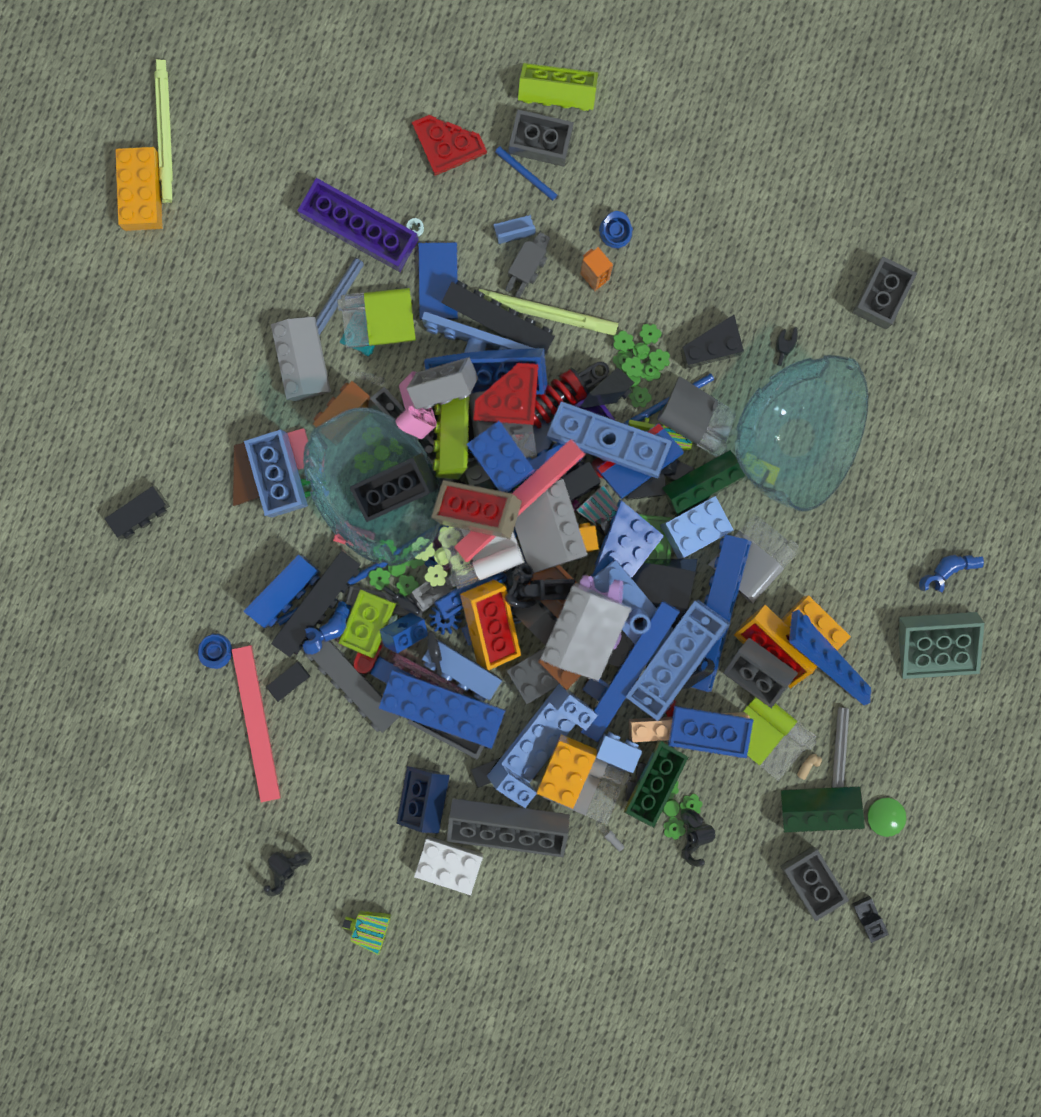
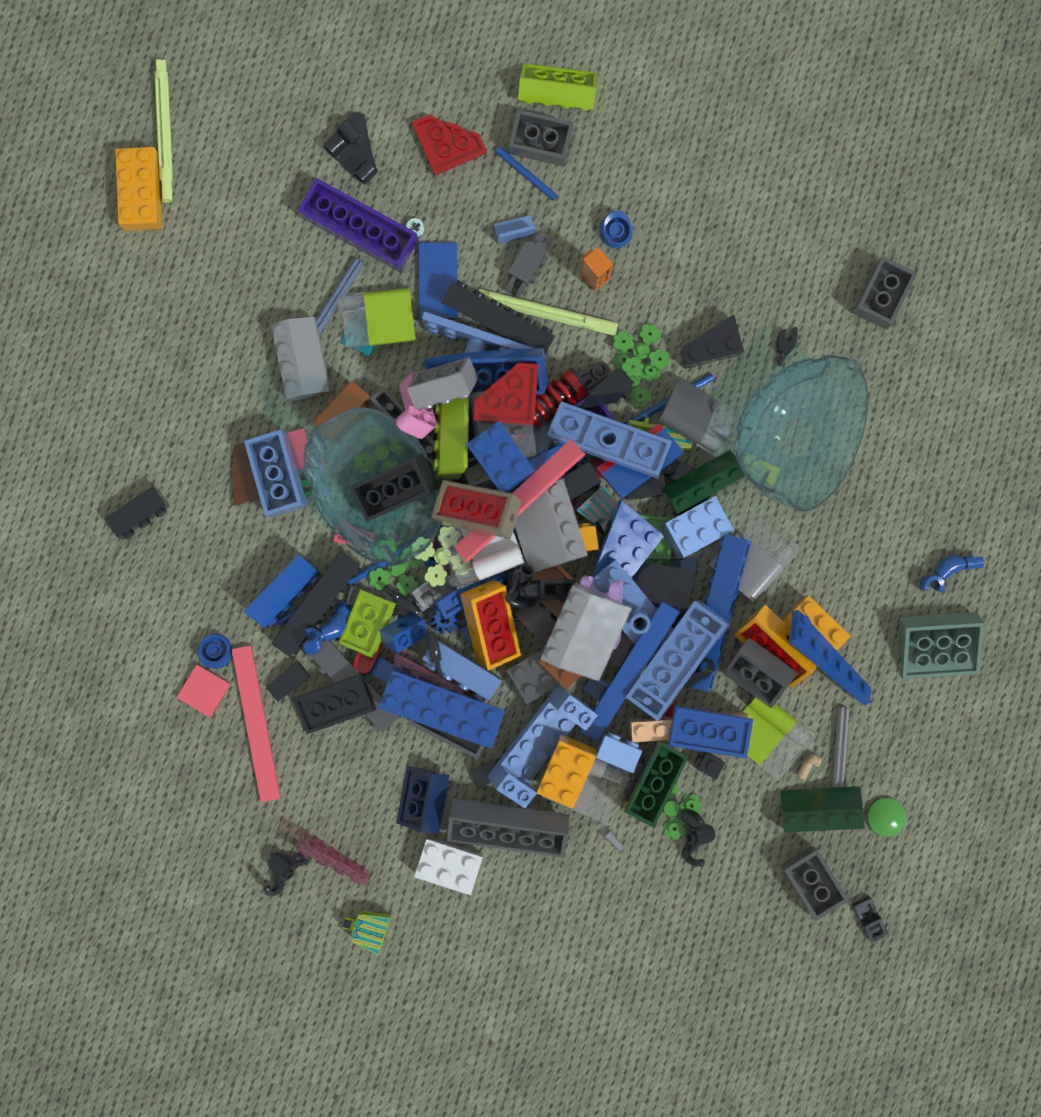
none -> coral tile [177,664,231,717]
none -> black tile [292,673,376,734]
none -> clear pink wing [297,828,370,886]
none -> black panel [323,112,378,185]
none -> black bracket [695,752,725,780]

